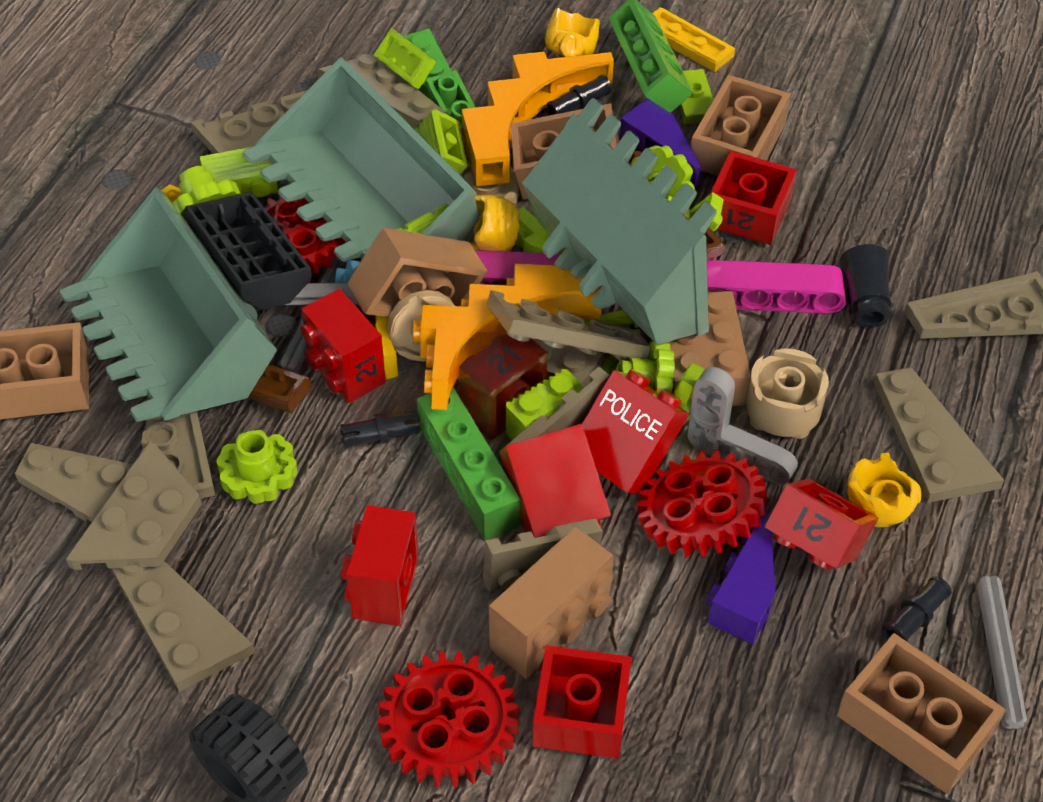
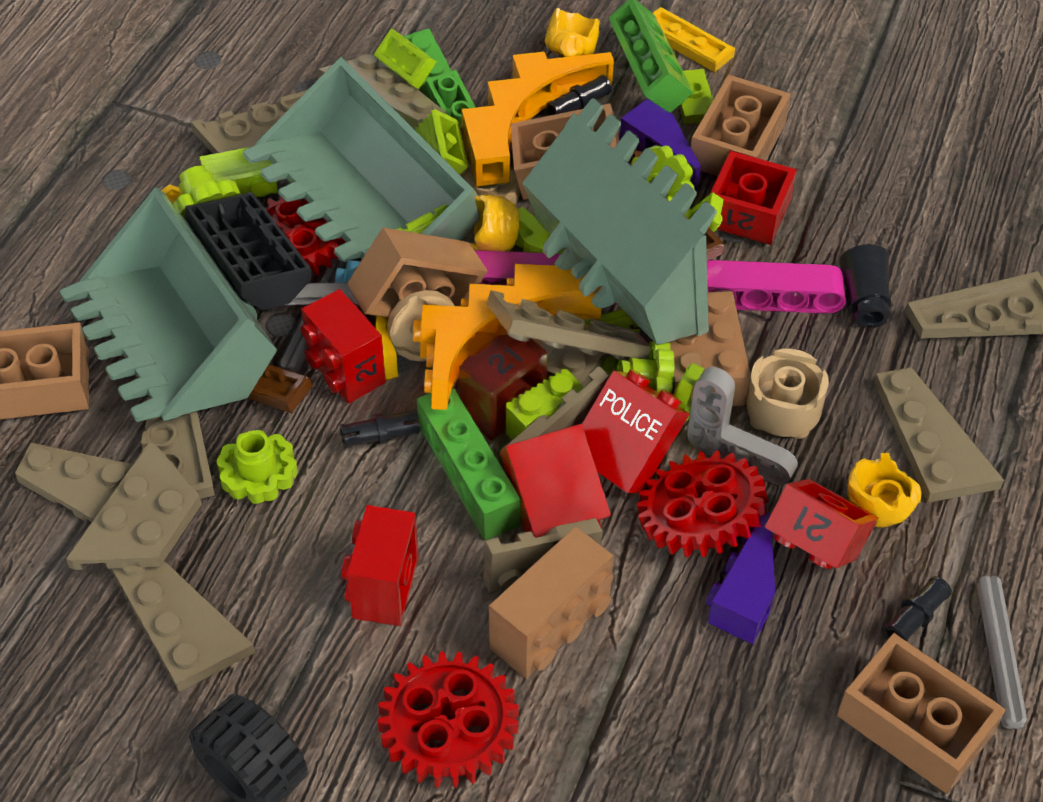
red brick [532,645,632,759] -> none

